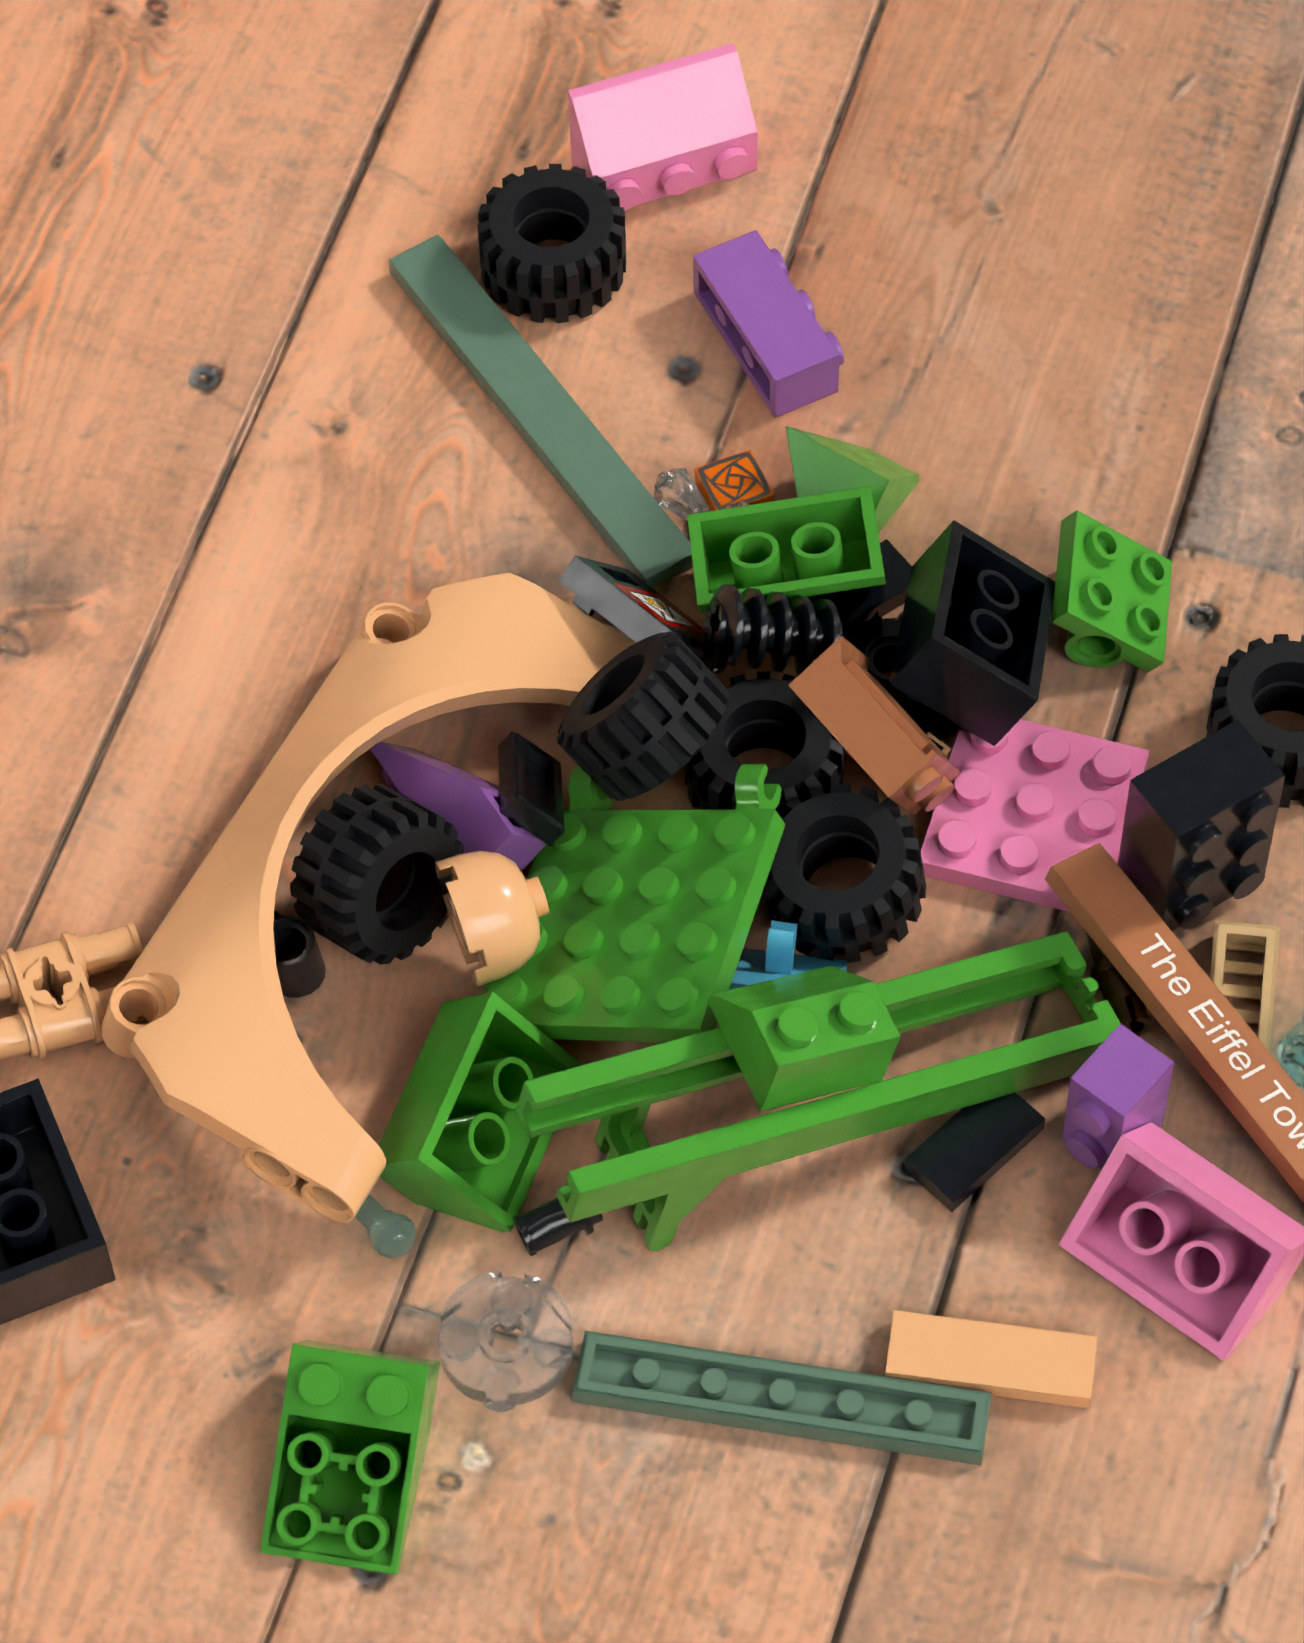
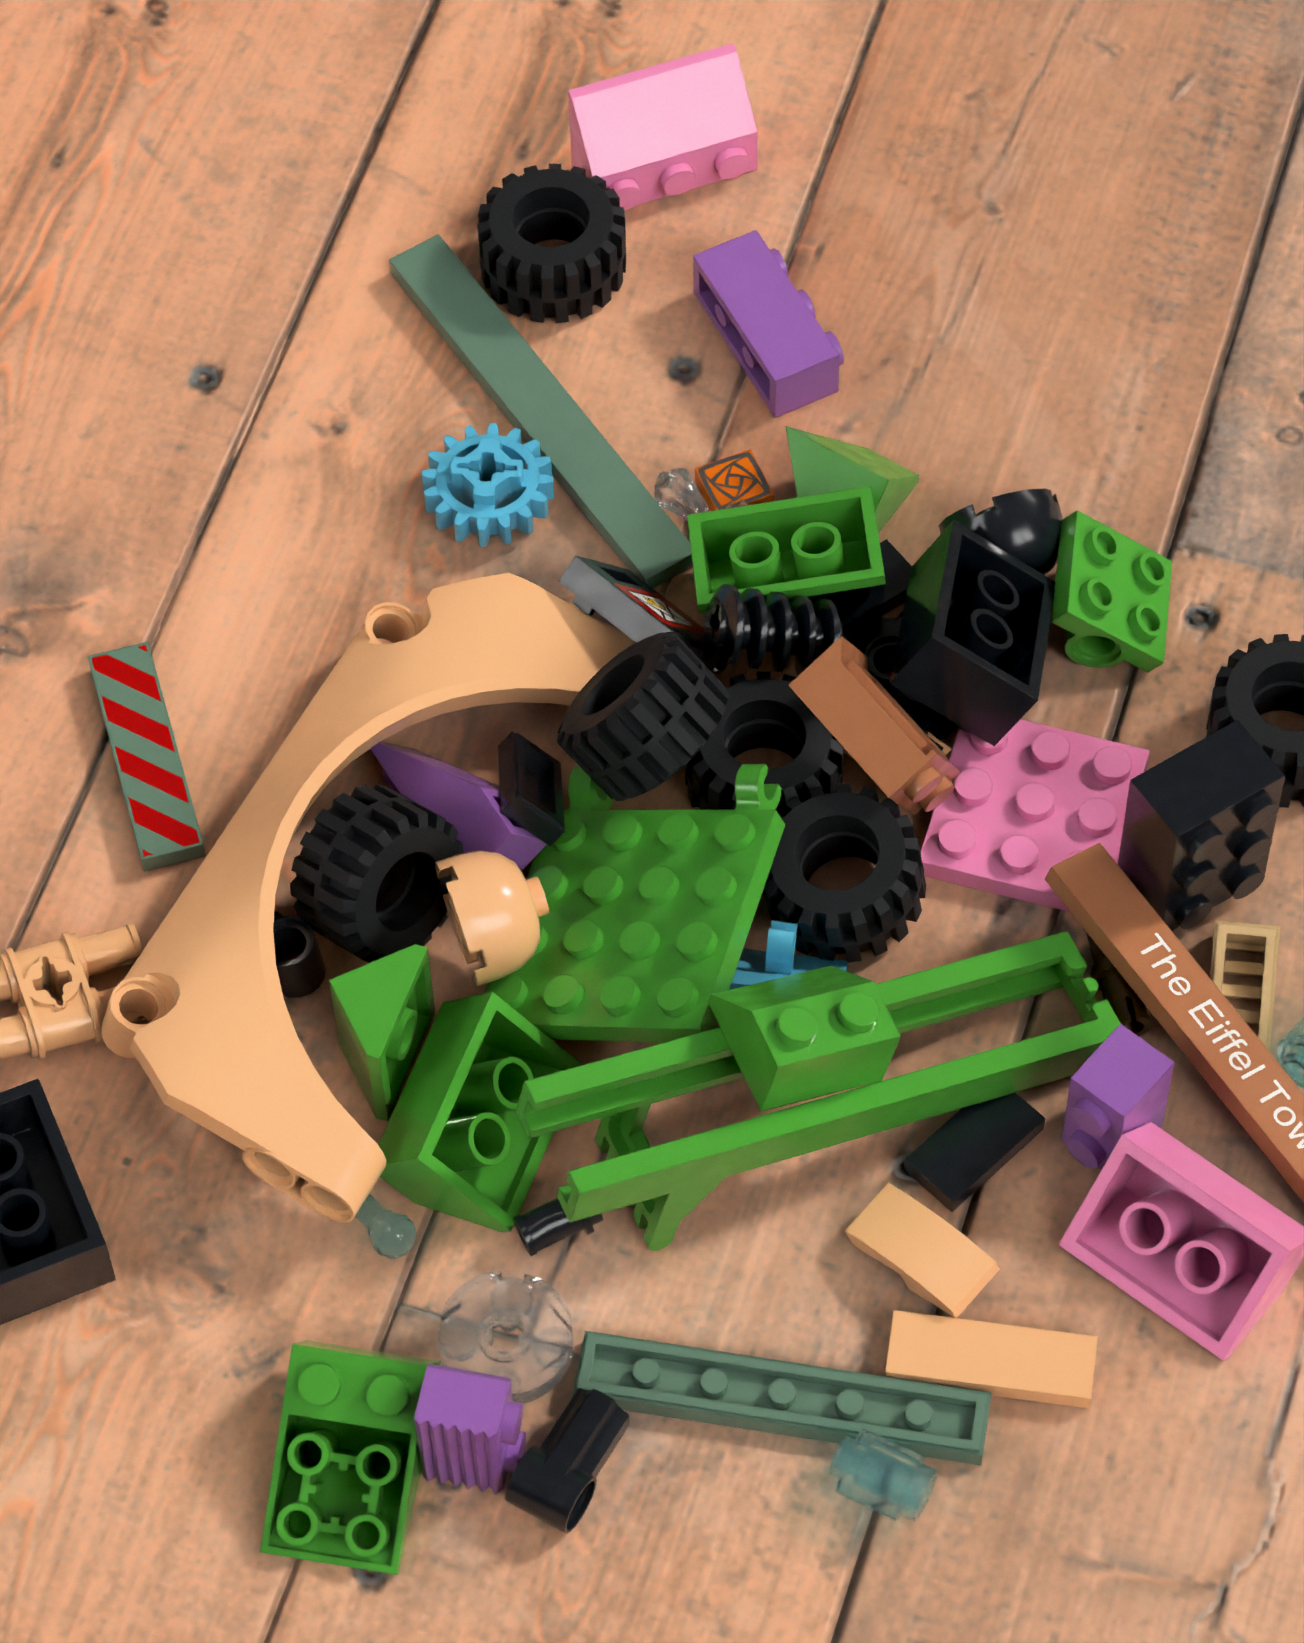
none -> tile [88,642,206,871]
none -> bright green slope [329,944,435,1122]
none -> medium lavender brick [414,1363,526,1494]
none -> medium azure gear [422,423,554,547]
none -> black piece [505,1388,630,1534]
none -> clear light blue brick [829,1429,938,1522]
none -> light nougat slope [845,1182,1000,1318]
none -> black cylinder [938,489,1063,575]

